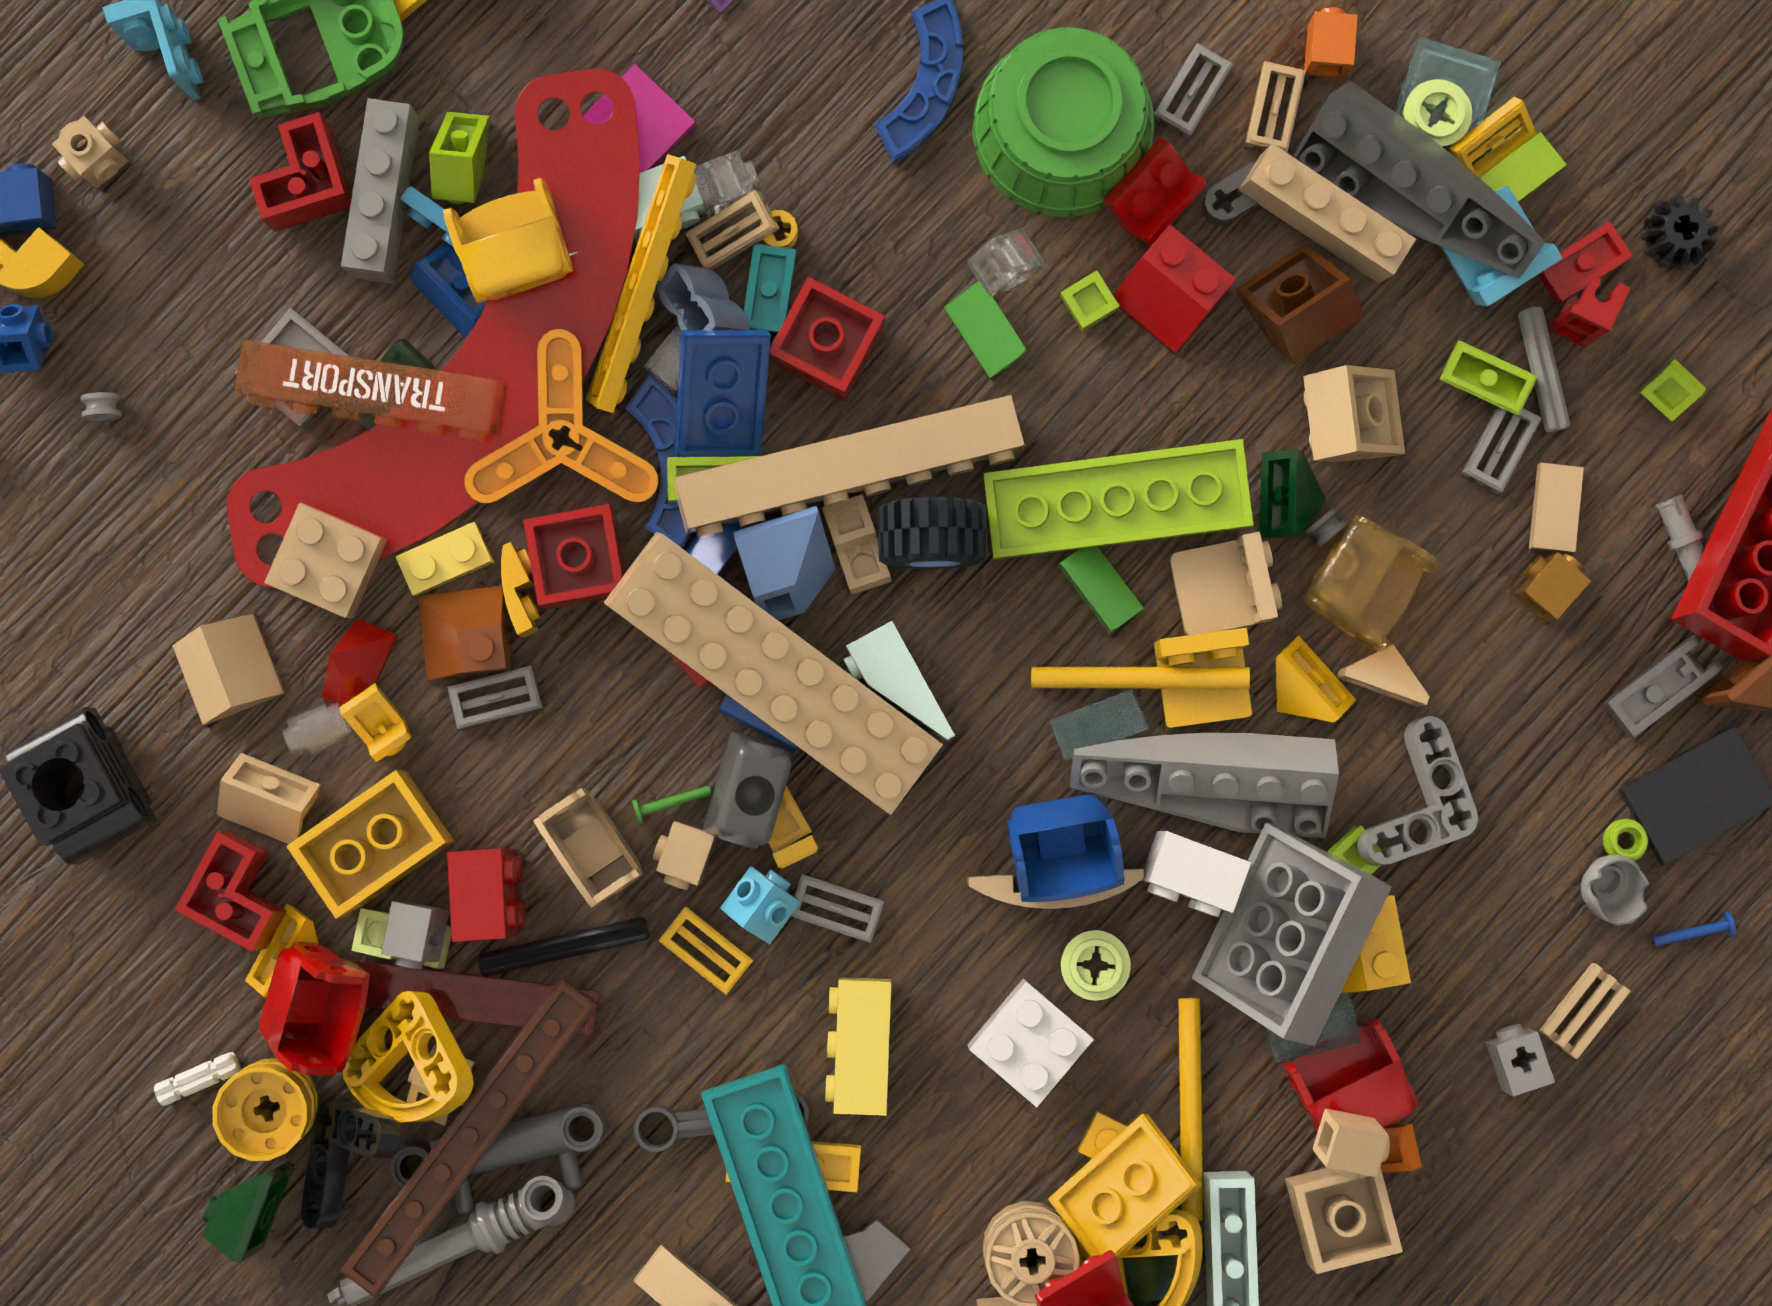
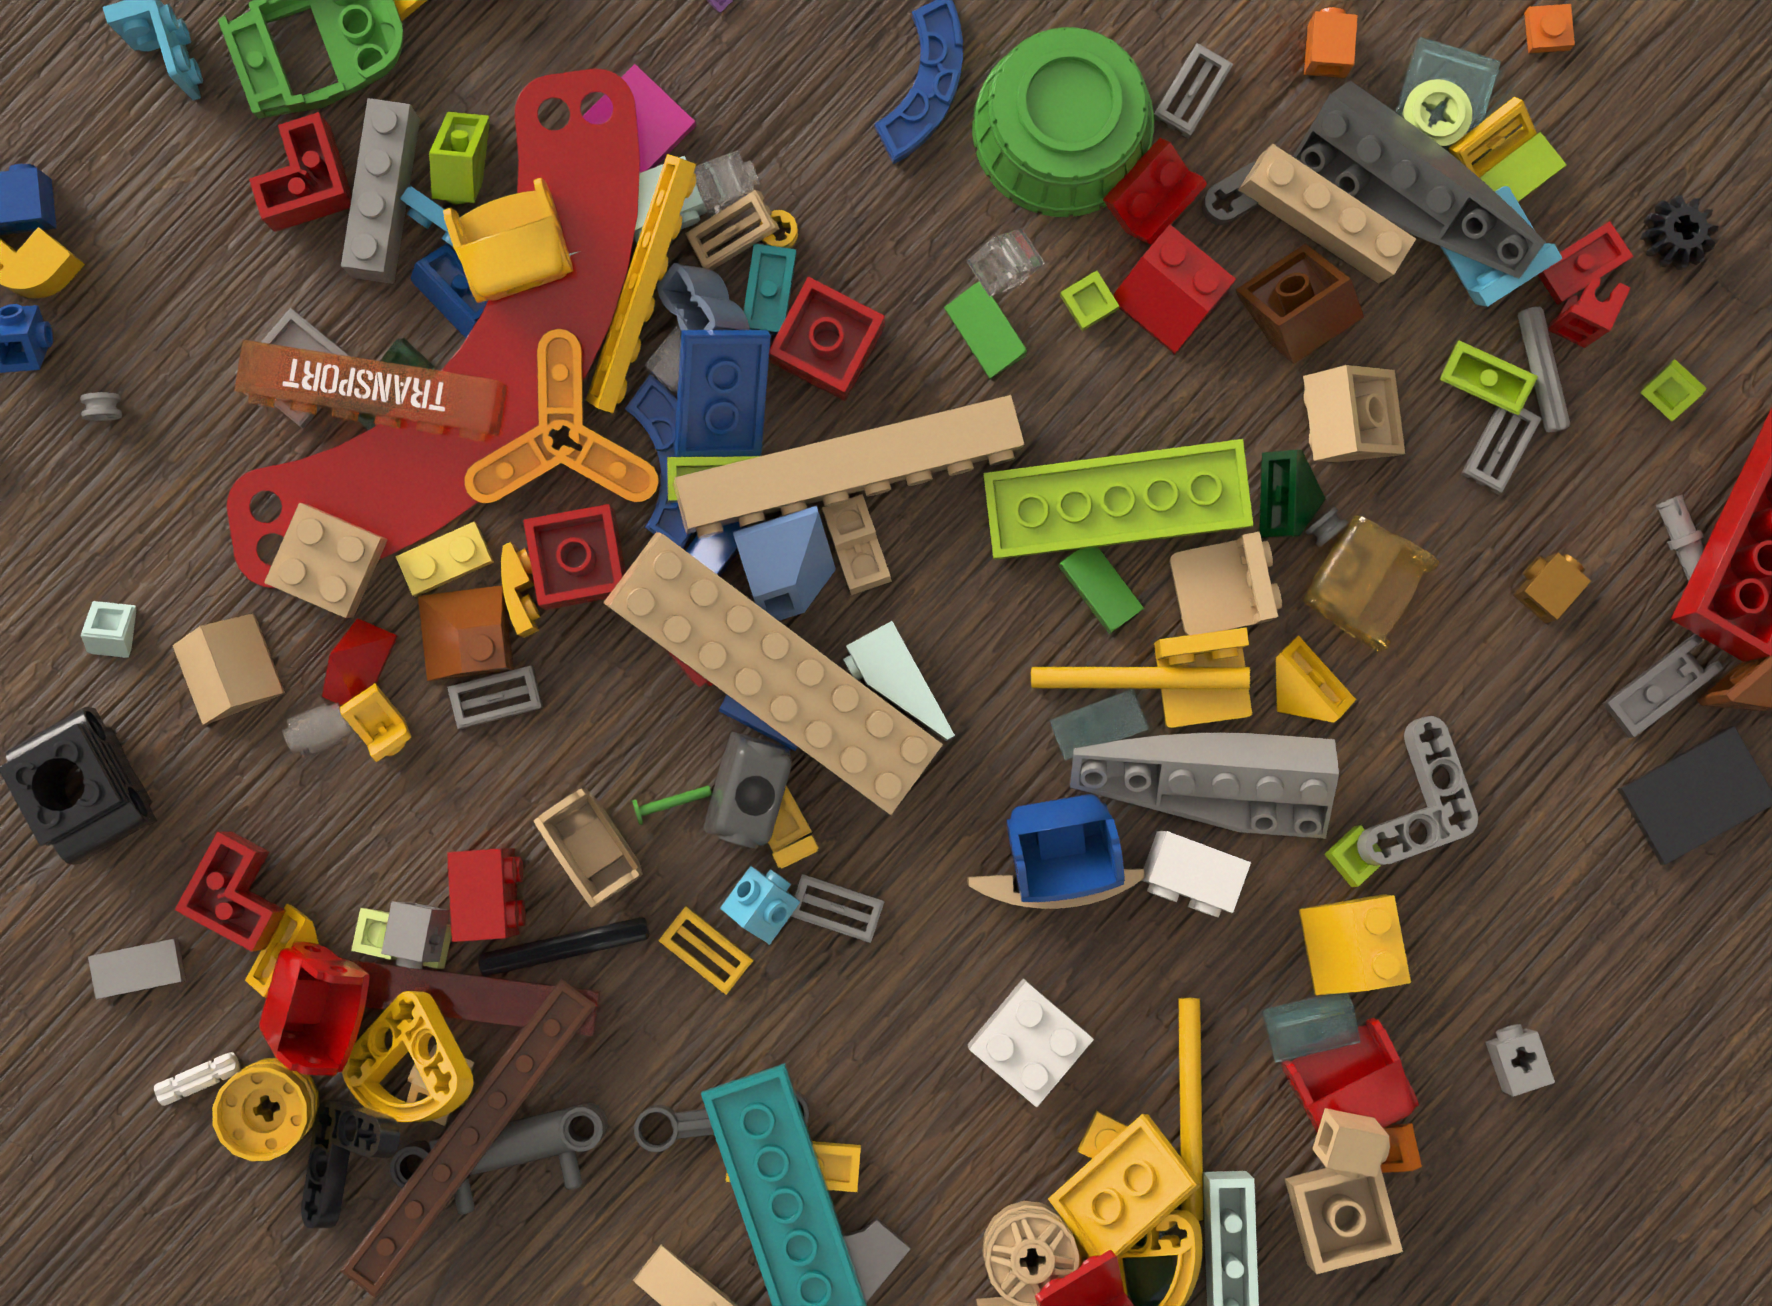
tan brick [52,116,128,189] -> none
dark green slope [203,1161,295,1263] -> none
tan panel [217,753,320,844] -> none
yellow brick [286,770,455,919] -> none
light grey piece [327,1176,575,1306] -> none
tan brick [653,821,718,890] -> none
light yellow brick [825,977,891,1116] -> none
black wheel [878,497,988,569] -> none
yellowish green gear [1060,930,1131,1001] -> none
light grey slope [1192,823,1392,1046] -> none
tan tile [1244,61,1306,153] -> none
tan slope [1337,644,1430,707] -> none
tan tile [1529,462,1584,554] -> none
tan tile [1539,963,1630,1059] -> none
light grey hair [1581,854,1649,926] -> none
lime plate [1603,819,1648,861] -> none
blue pin [1652,912,1736,947] -> none
none -> light aqua slope [81,601,137,658]
none -> light grey tile [88,938,186,999]
none -> orange plate [1524,4,1575,53]

